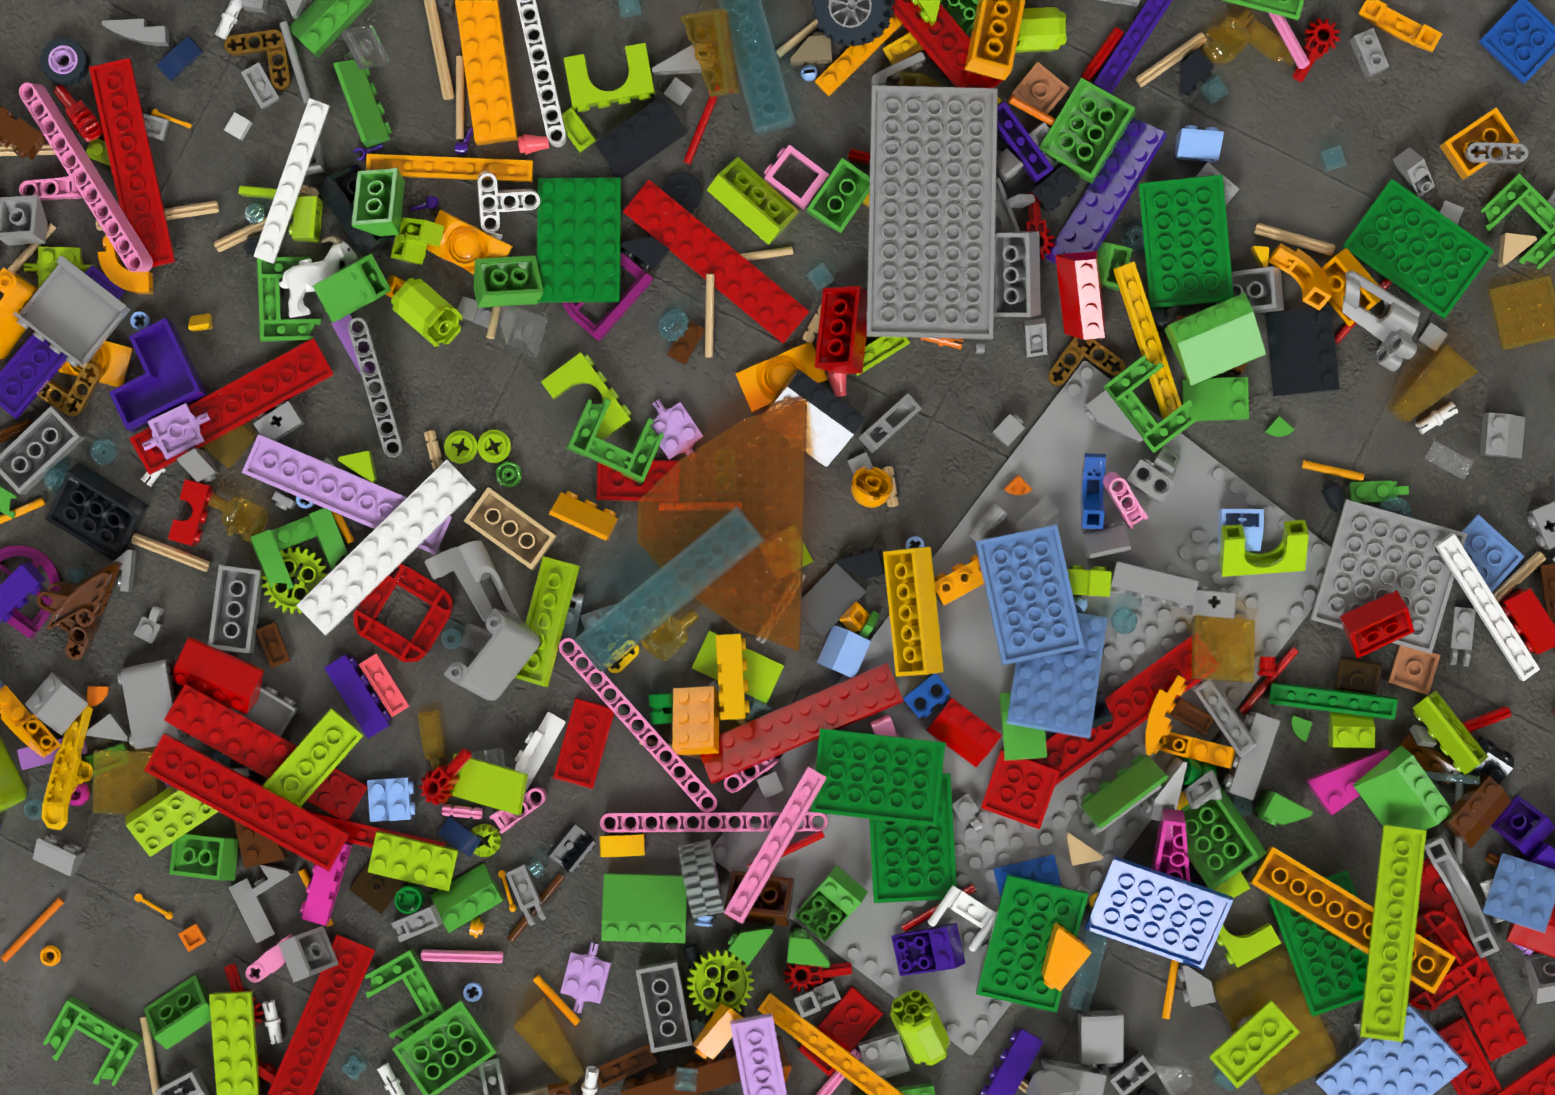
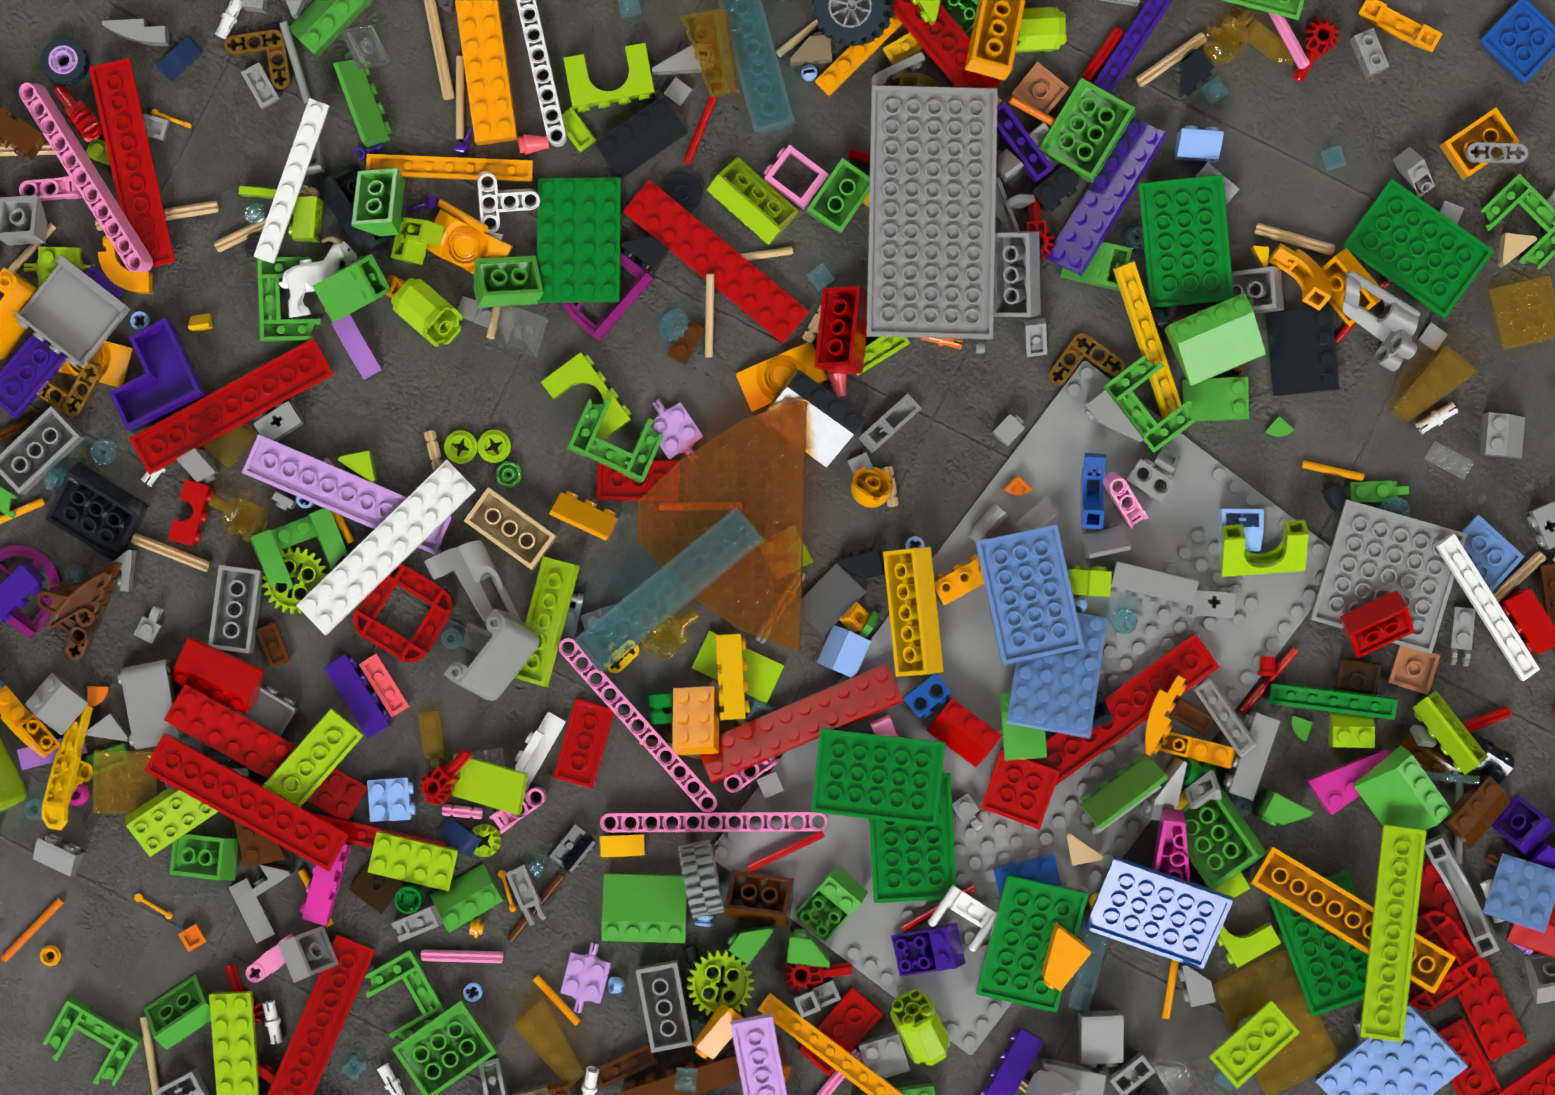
lavender plate [142,403,211,460] -> none
white slope [224,112,253,141] -> none
light grey beam [348,317,403,457] -> none
bright pink plate [724,767,827,923] -> none
red slope [1055,251,1106,340] -> none
clear yellow plate [1192,615,1255,683] -> none
none -> light orange bar [437,199,488,233]
none -> light blue hinge [608,977,625,994]

